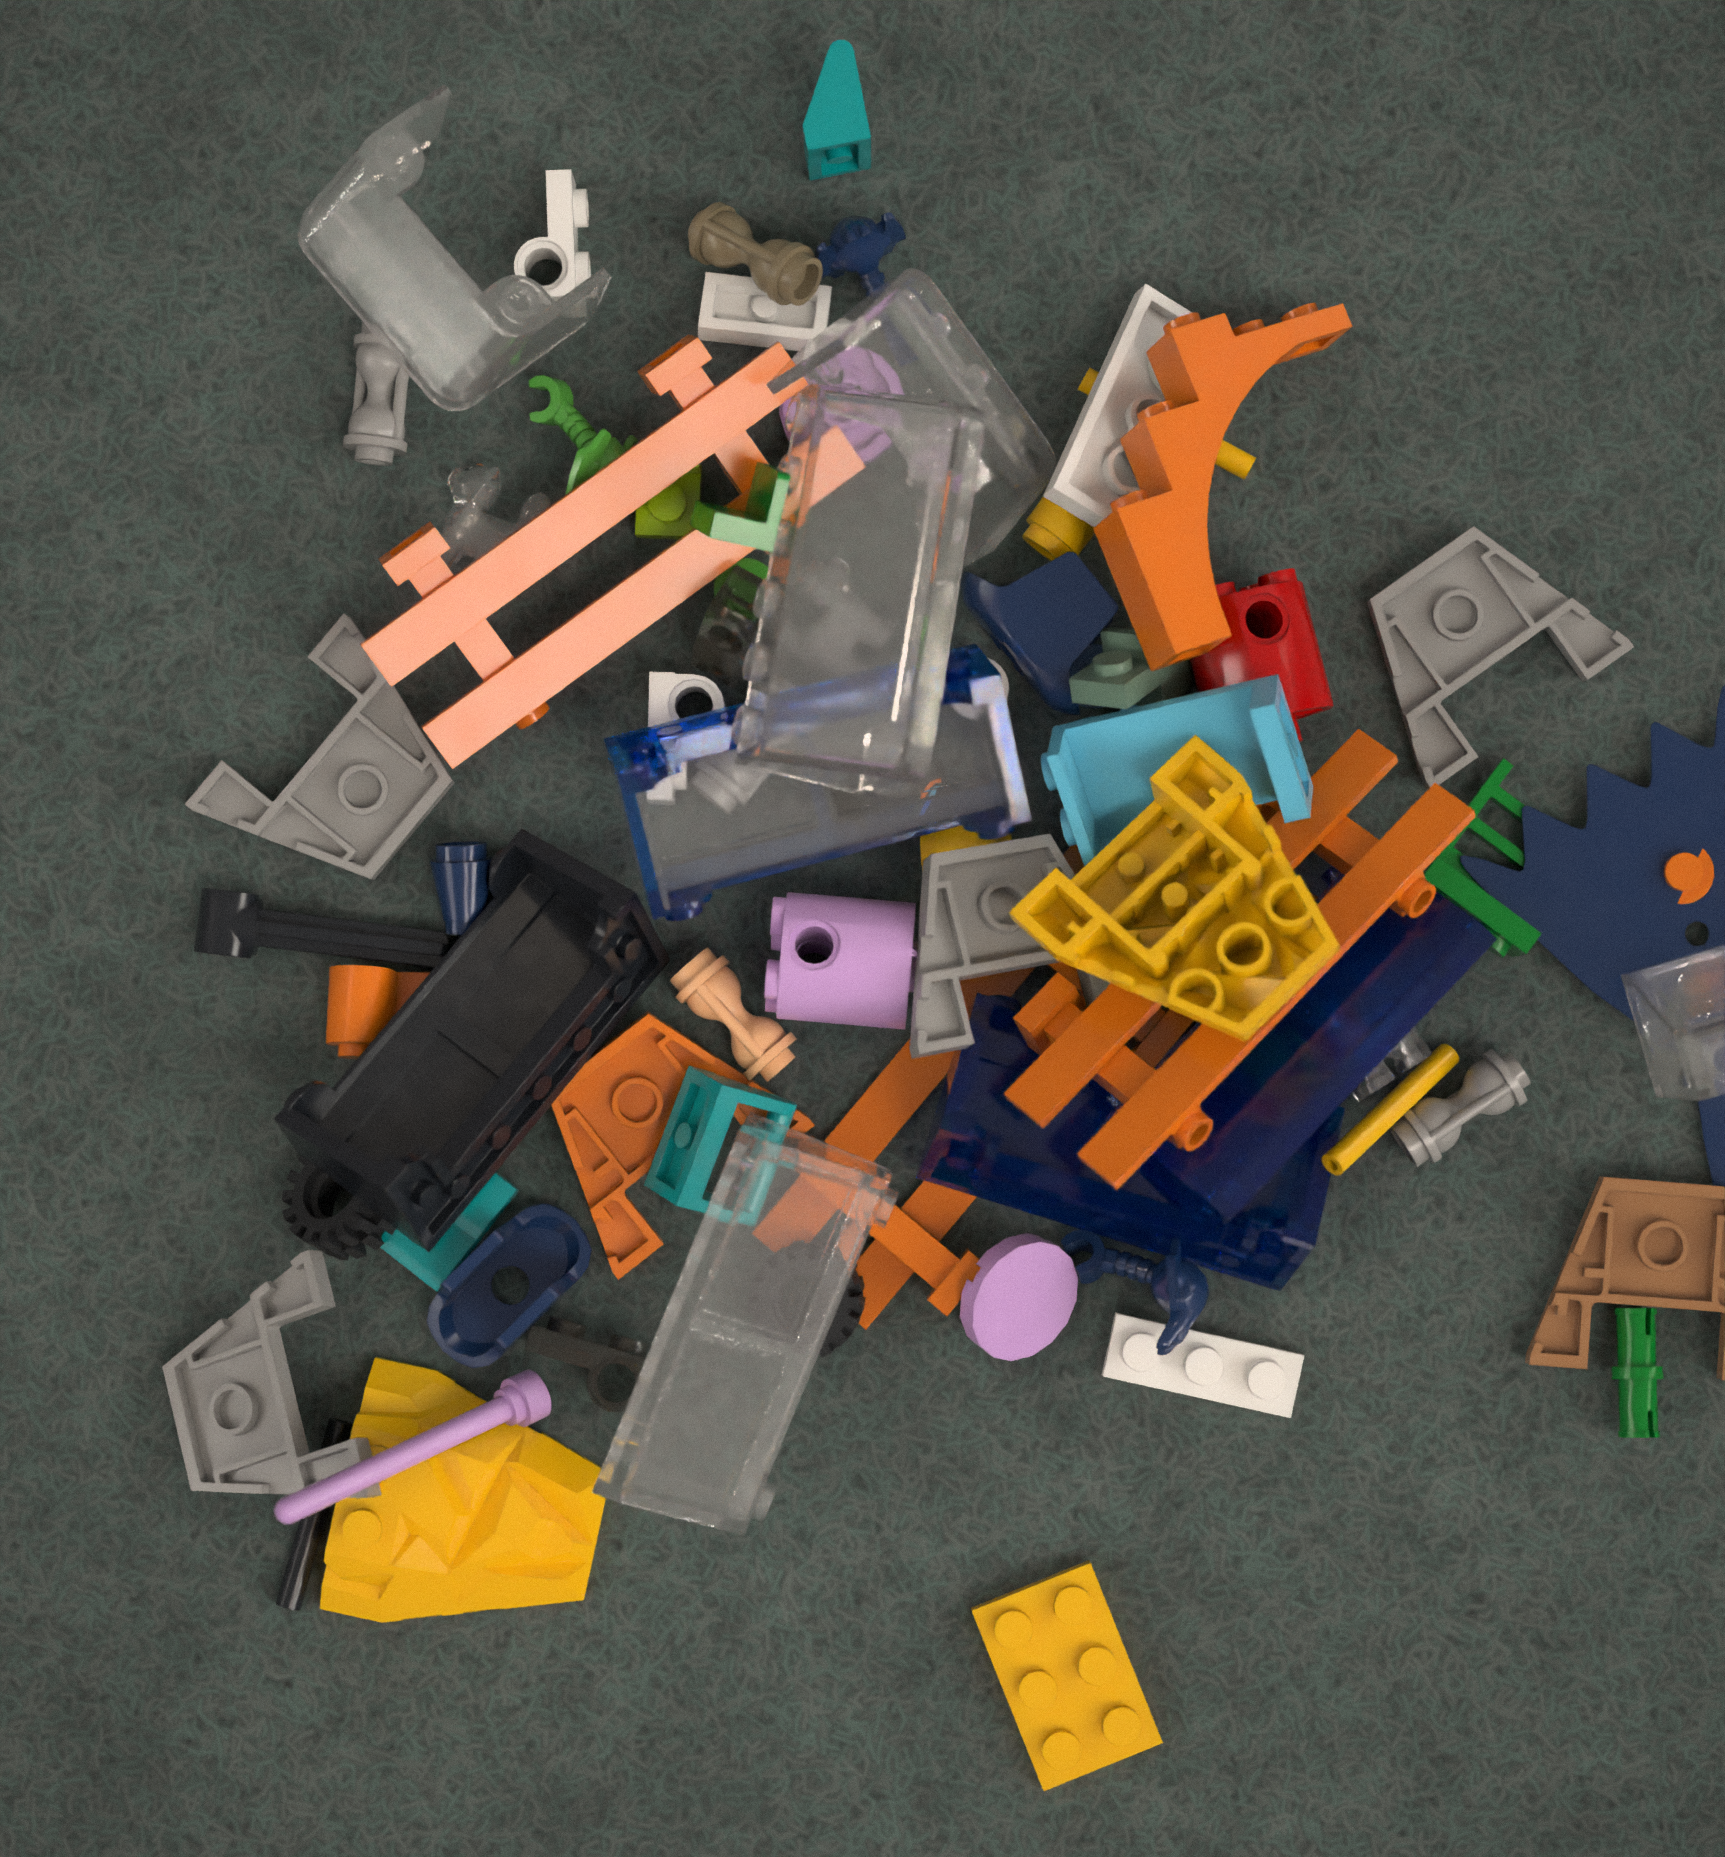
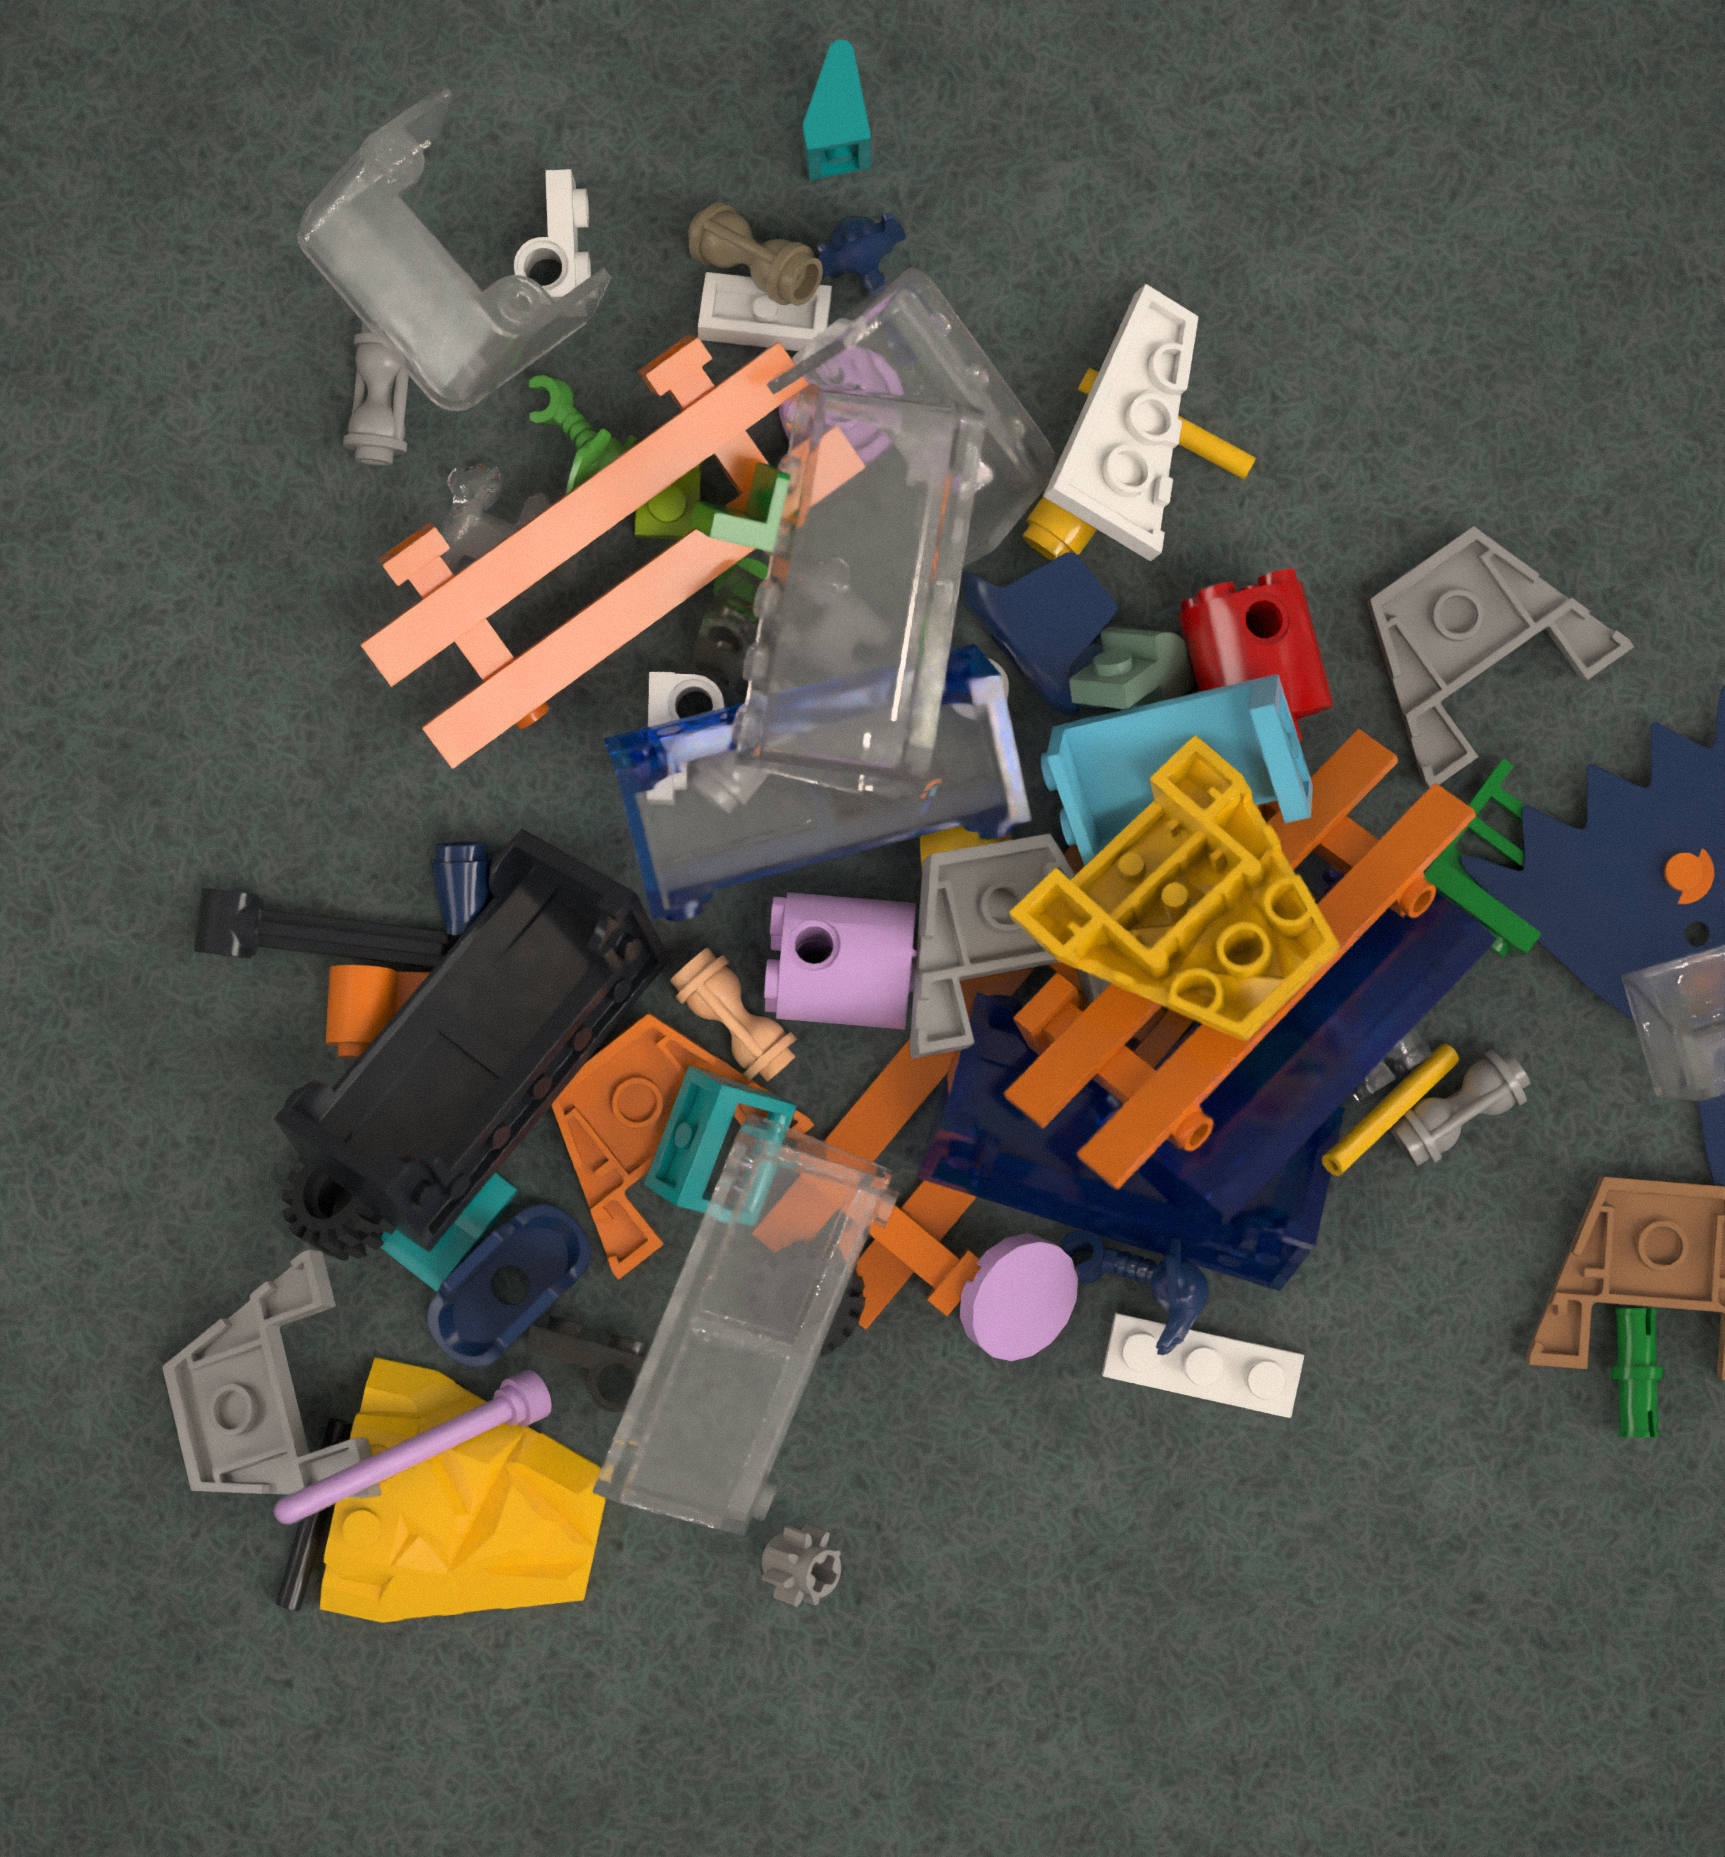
light grey wing [185,613,455,880] -> none
yellow plate [971,1560,1163,1791] -> none
orange arch [1093,303,1353,672] -> none
none -> light grey gear [762,1524,841,1607]

